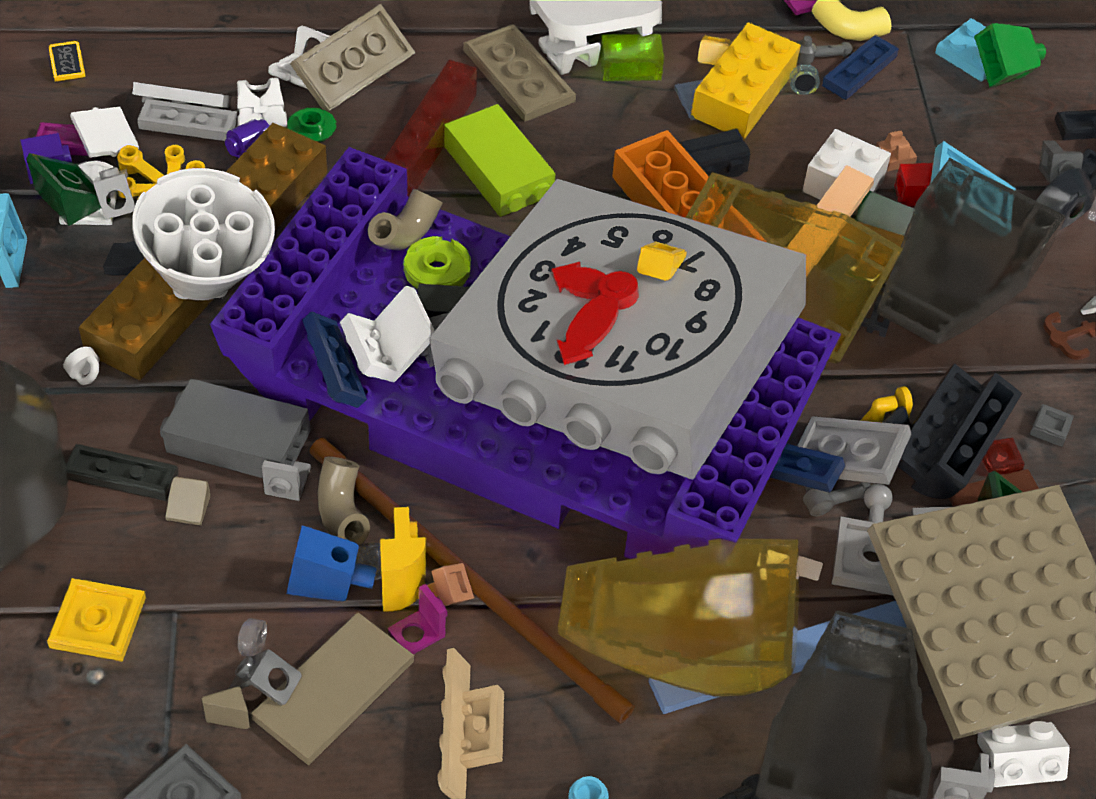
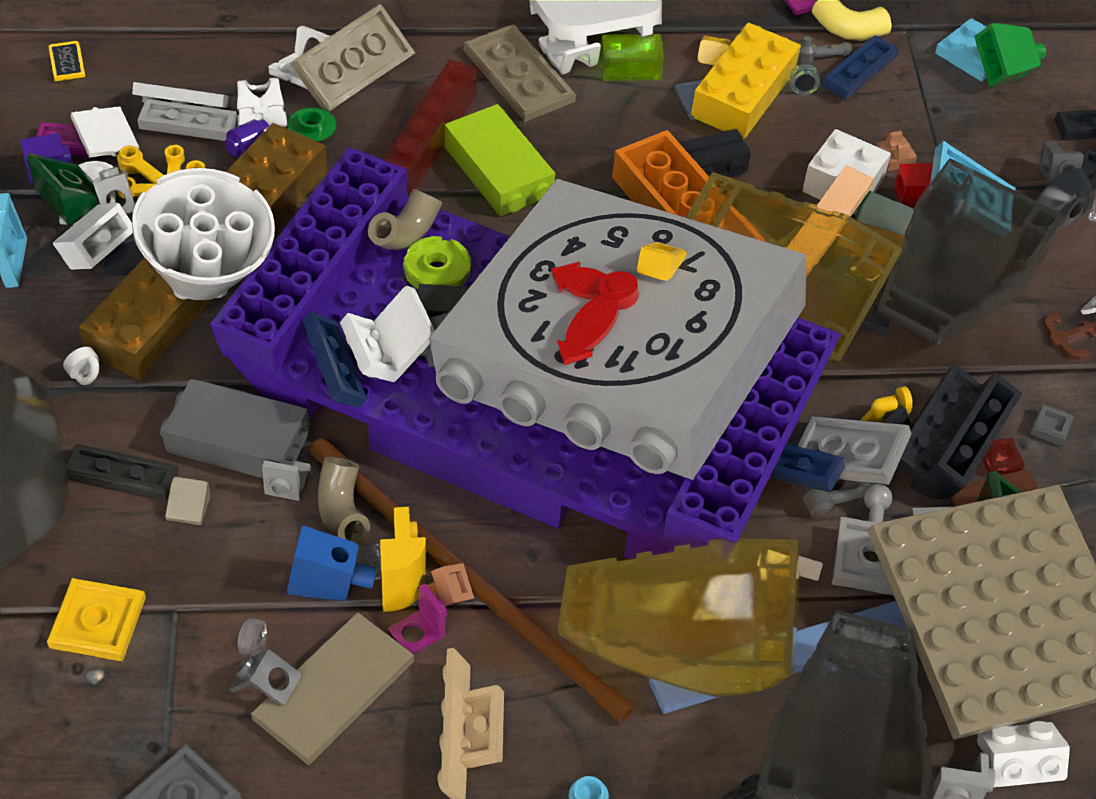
dark tan slope [201,686,250,729] -> none
none -> white brick [53,203,133,270]

